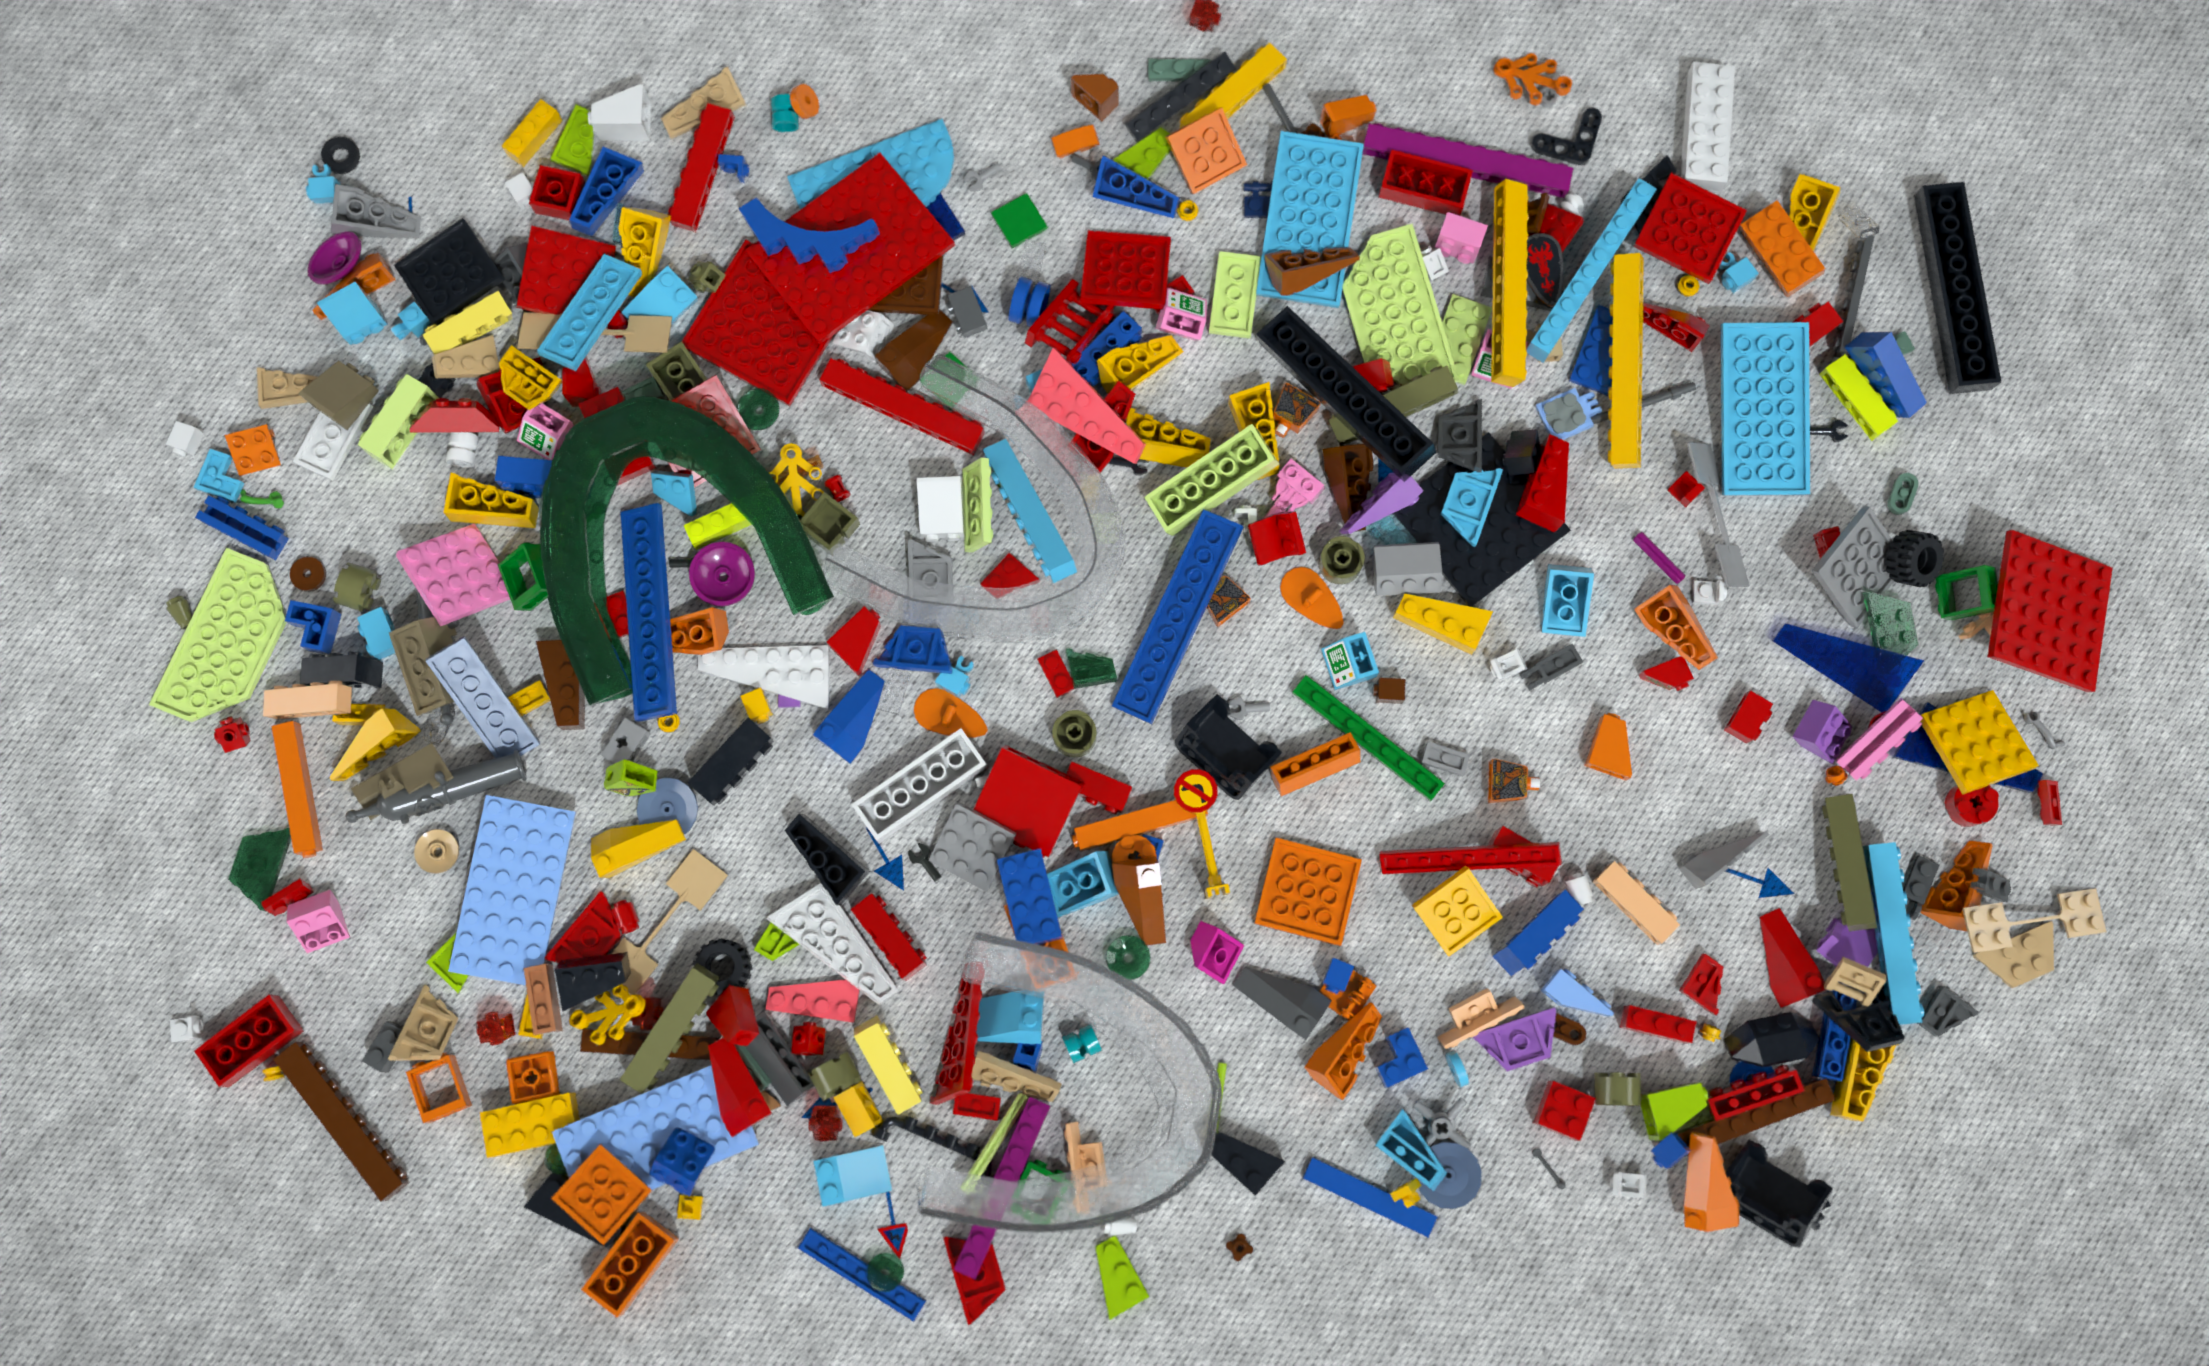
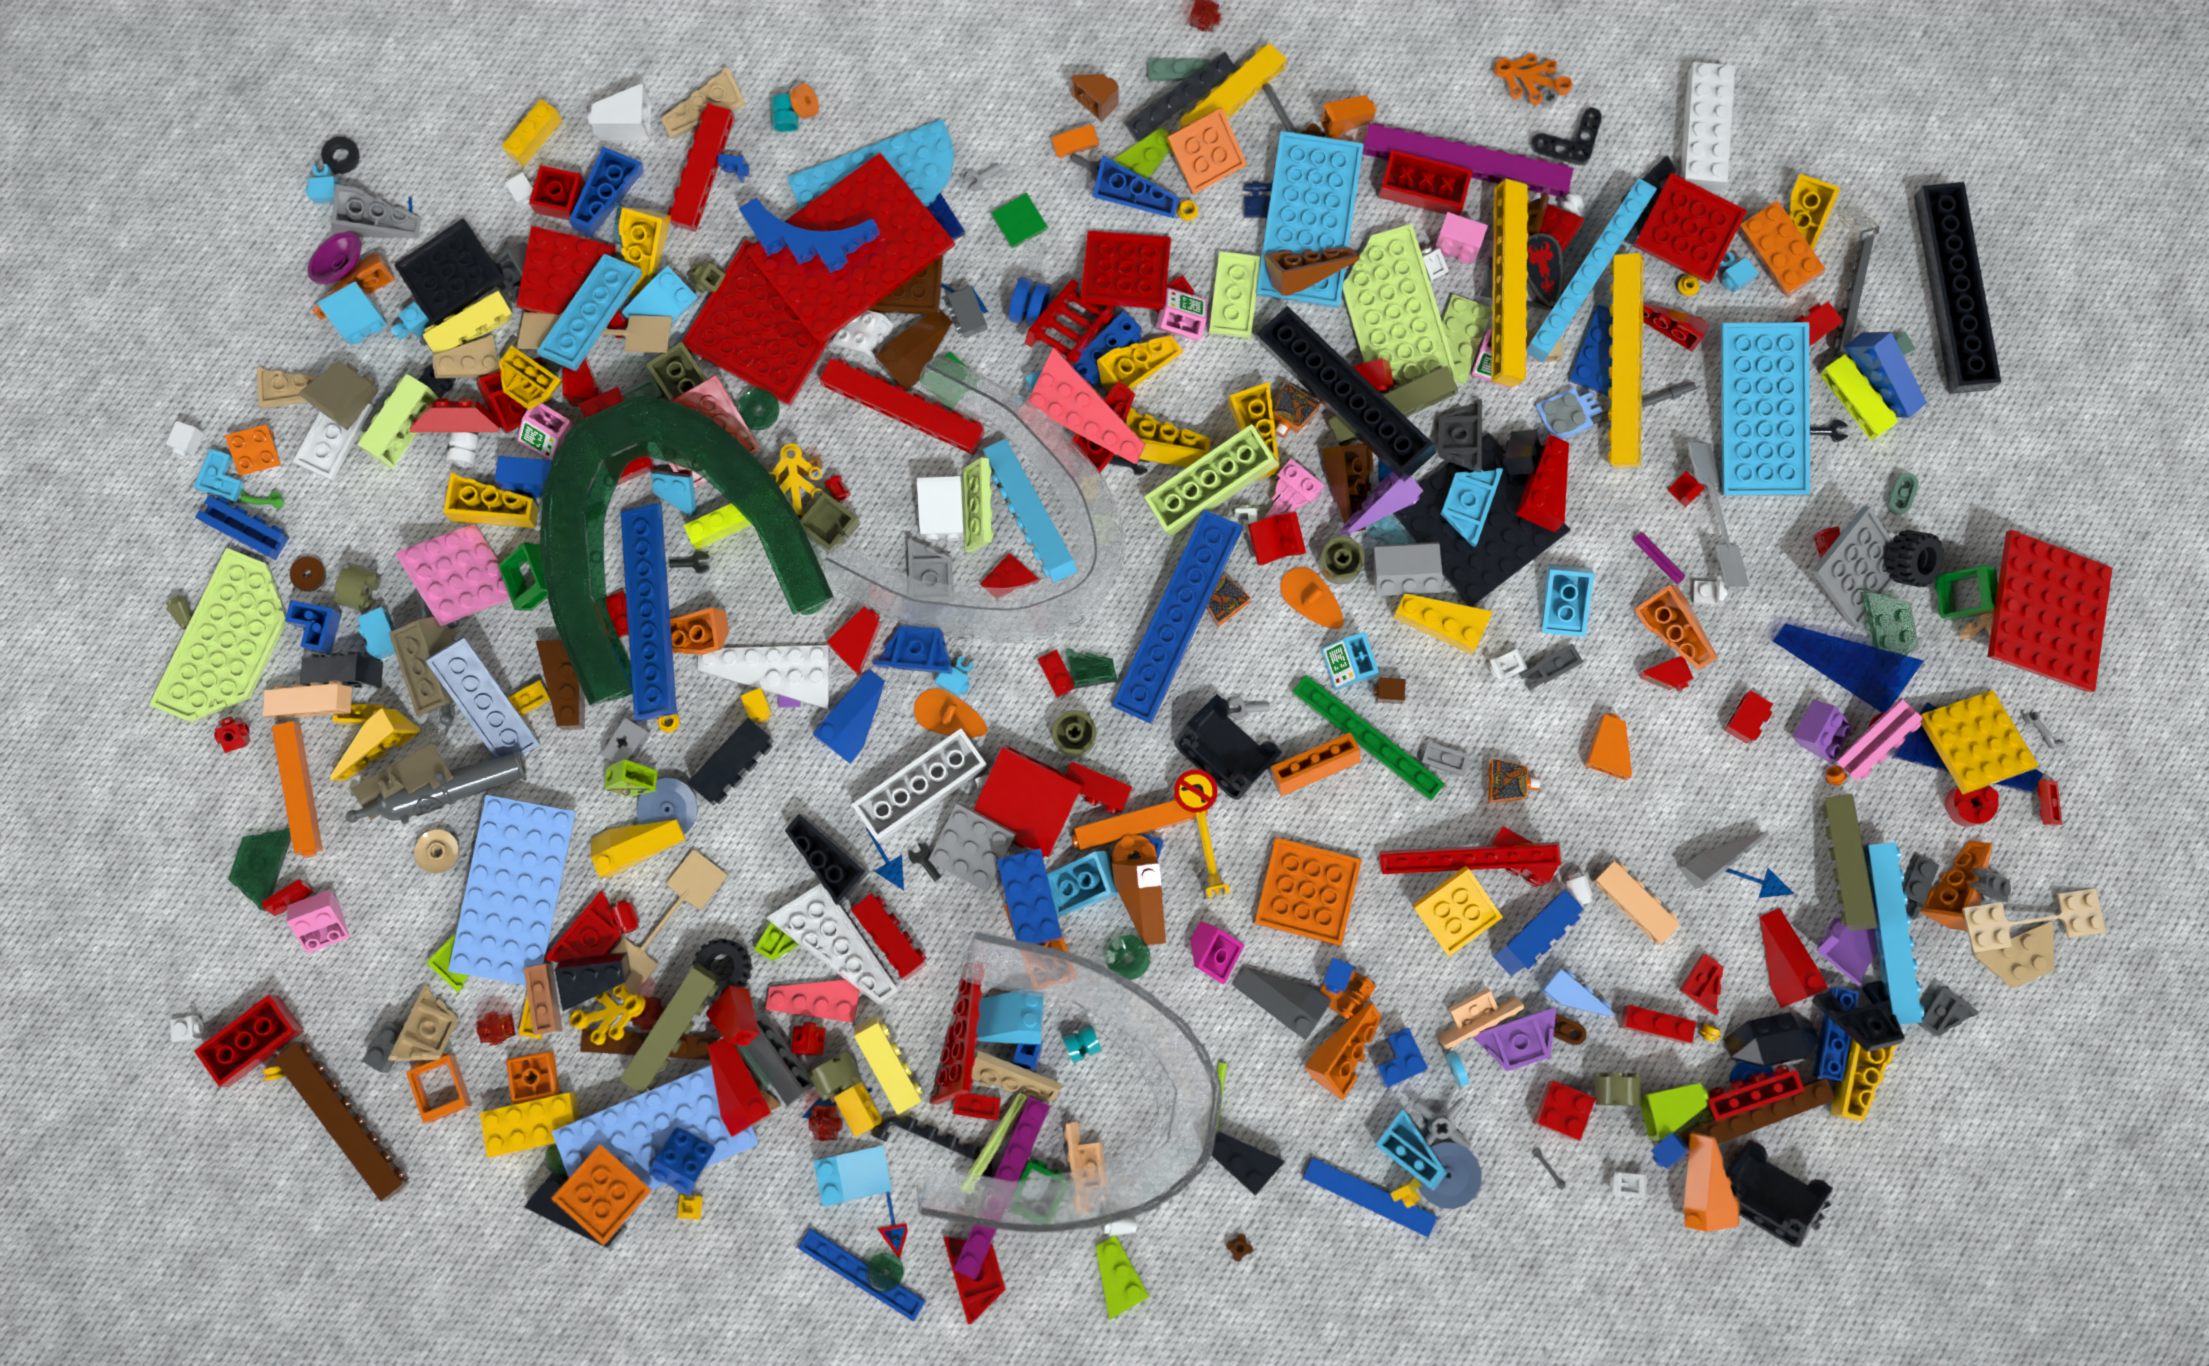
lime wing [550,104,594,177] -> none
orange brick [581,1211,680,1318] -> none
magenta dish [689,542,755,606] -> none
tan plate [1824,957,1886,1007] -> none

